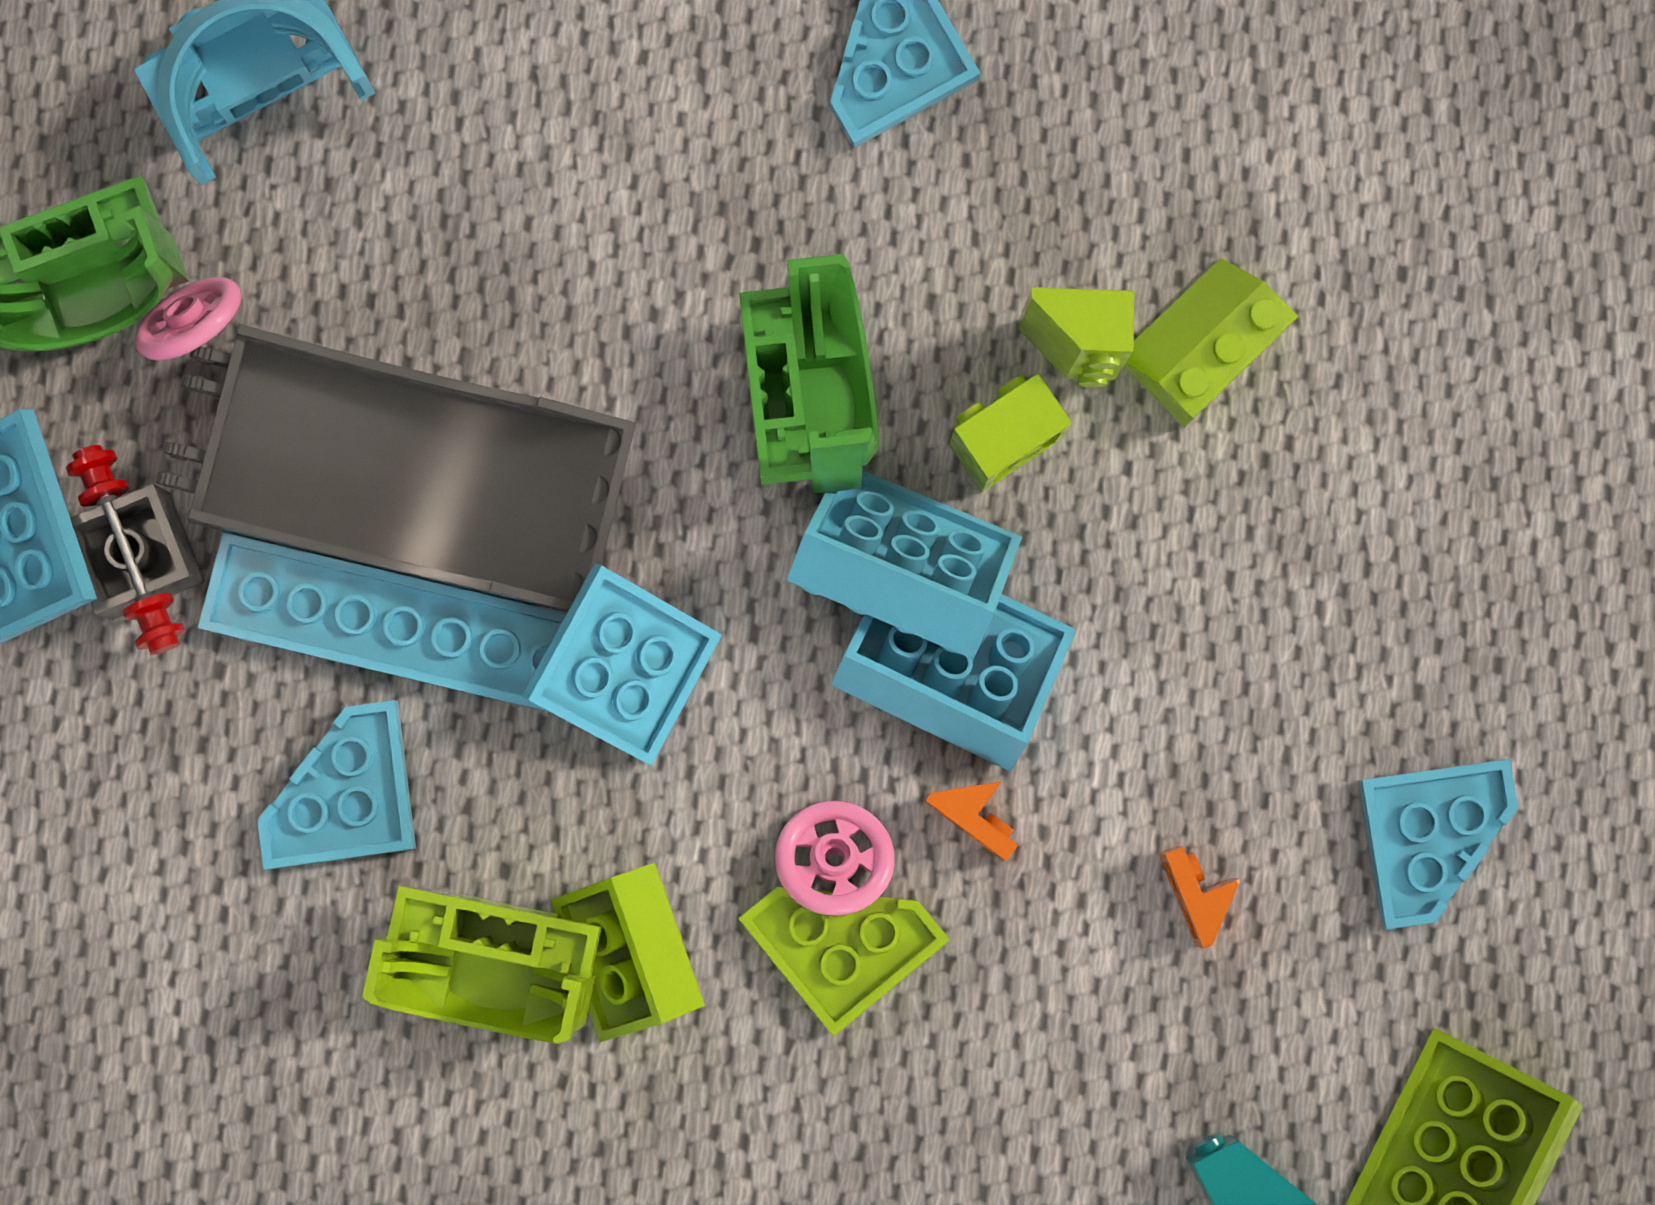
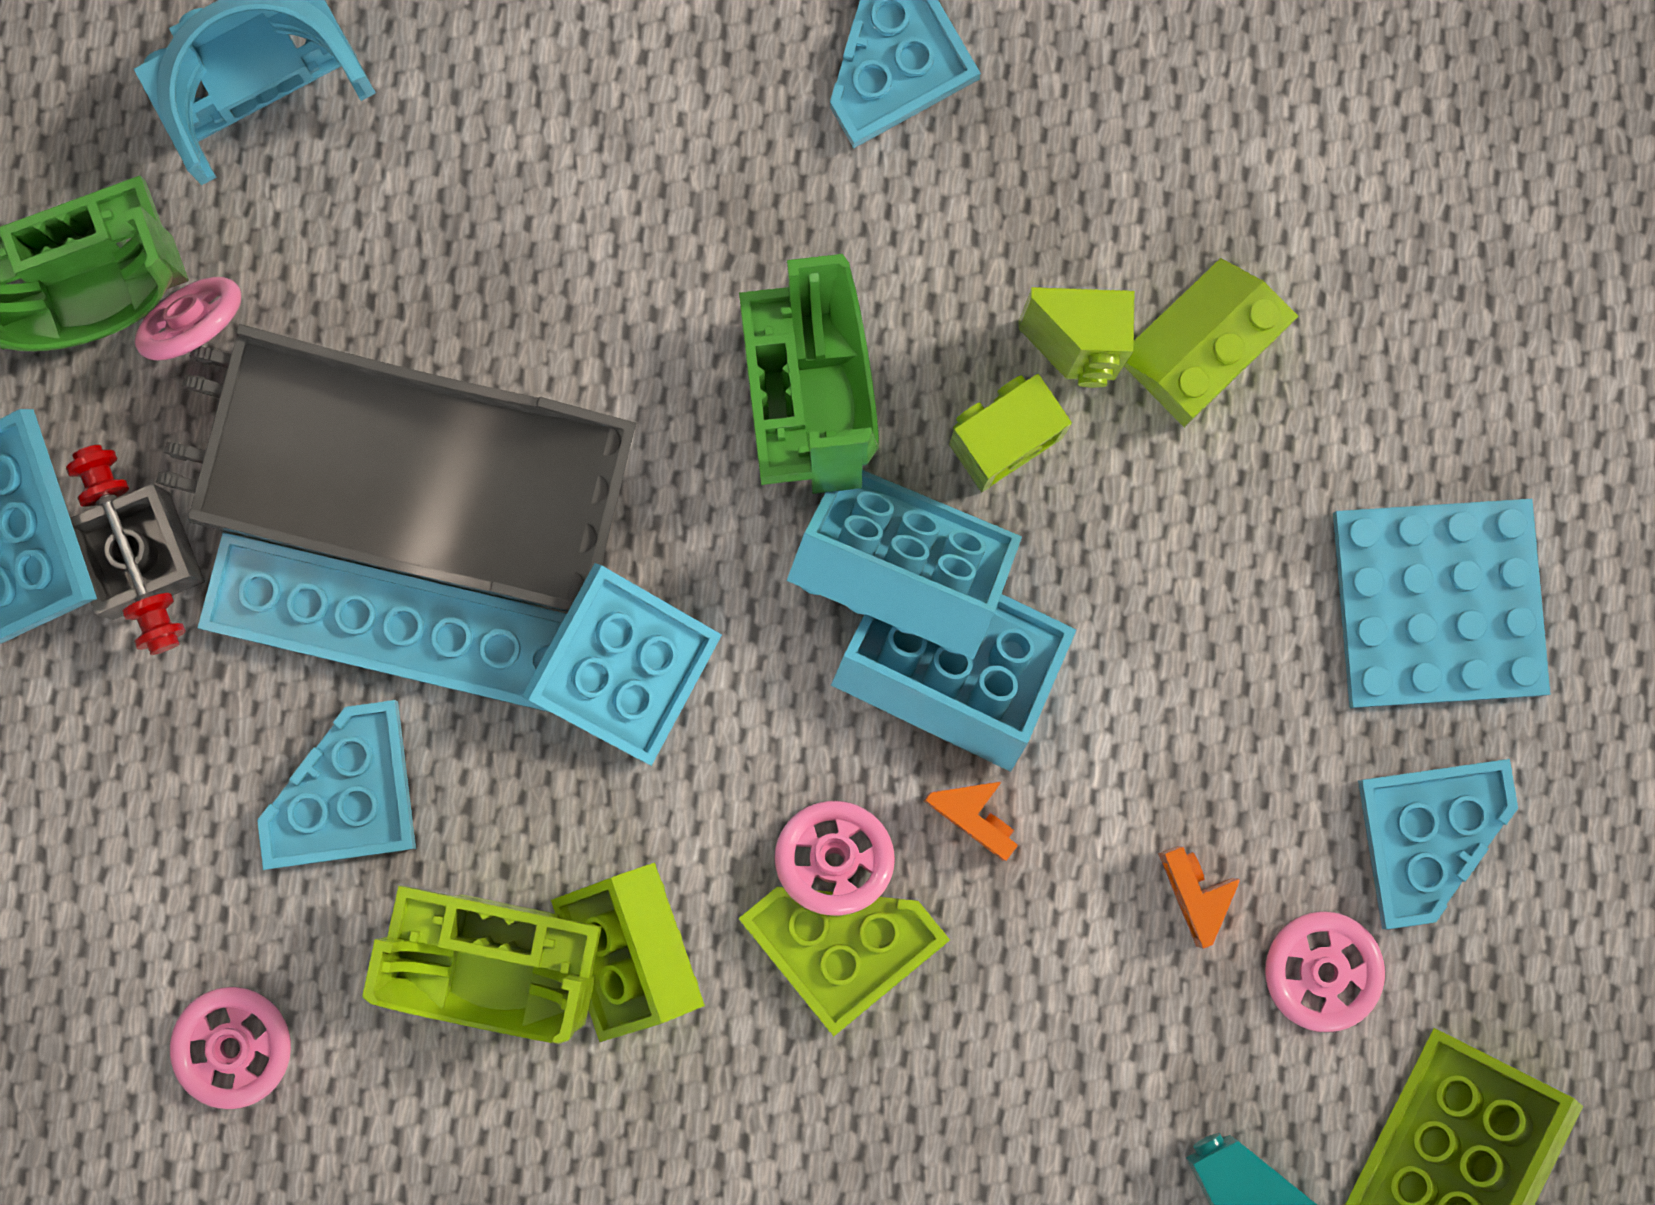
none -> bright pink plate [170,987,291,1109]
none -> bright pink plate [1265,912,1385,1033]
none -> medium azure plate [1333,499,1551,708]

